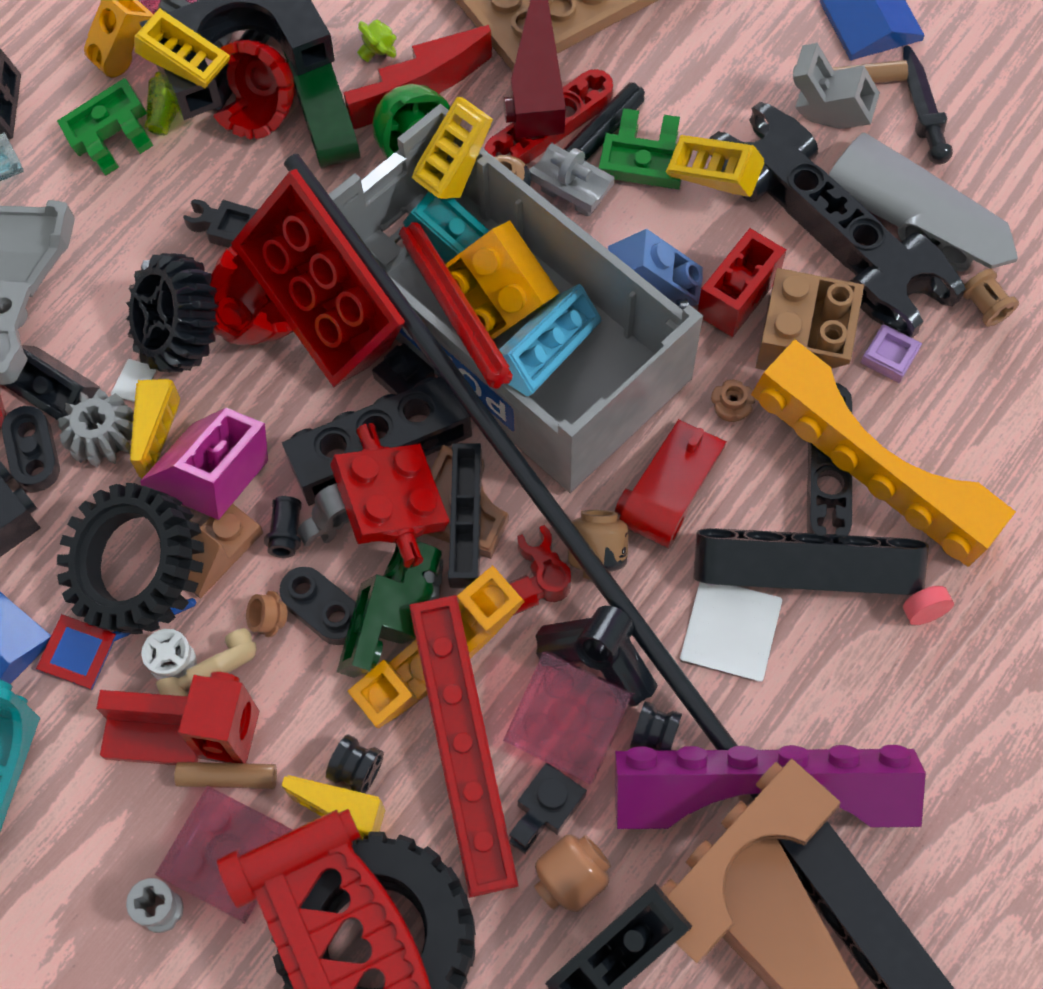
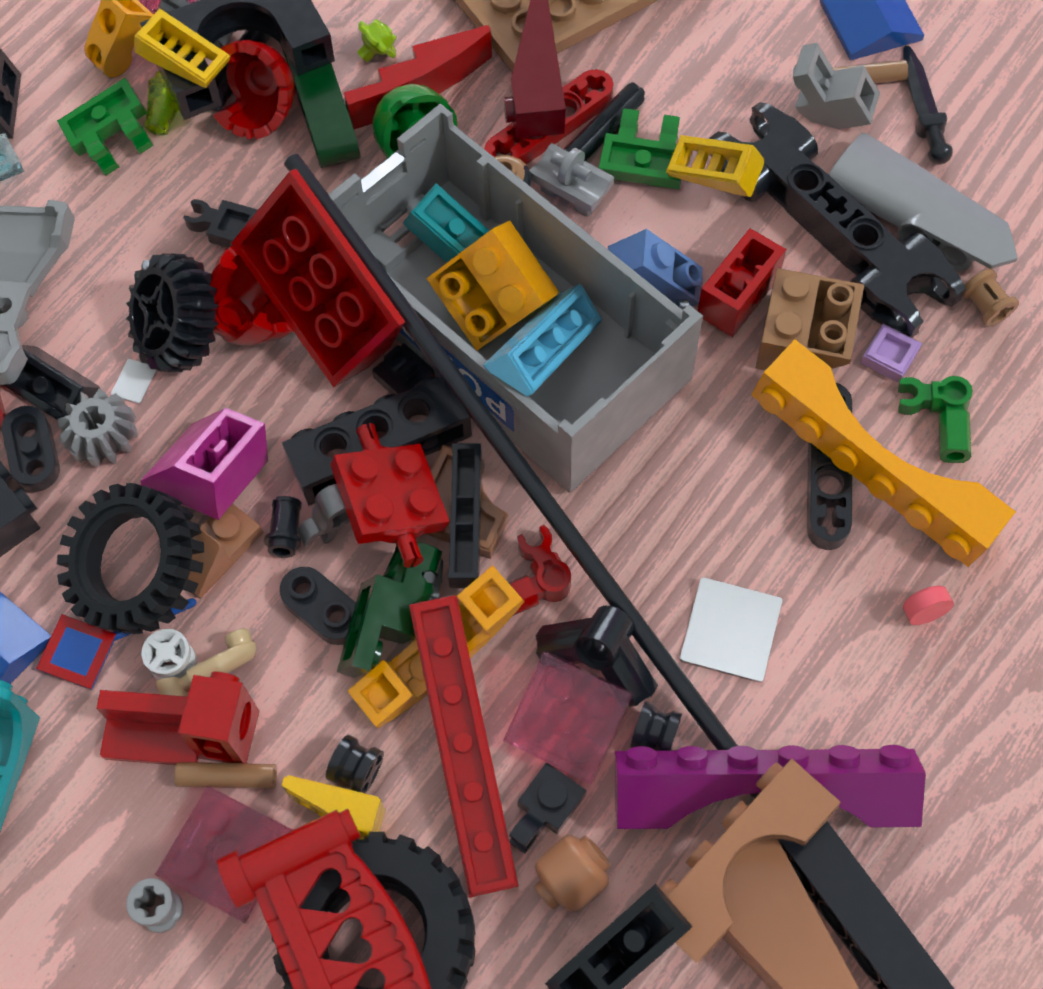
yellow slope [130,379,180,479] -> none
nougat plate [246,591,288,637] -> none
red axle [399,222,513,389] -> none
yellow slope [412,97,493,199] -> none
medium nougat head [568,510,629,580] -> none
red door [614,419,727,549] -> none
black beam [693,528,929,595] -> none
nougat plate [711,379,755,422] -> none
none -> green bar [898,376,973,463]

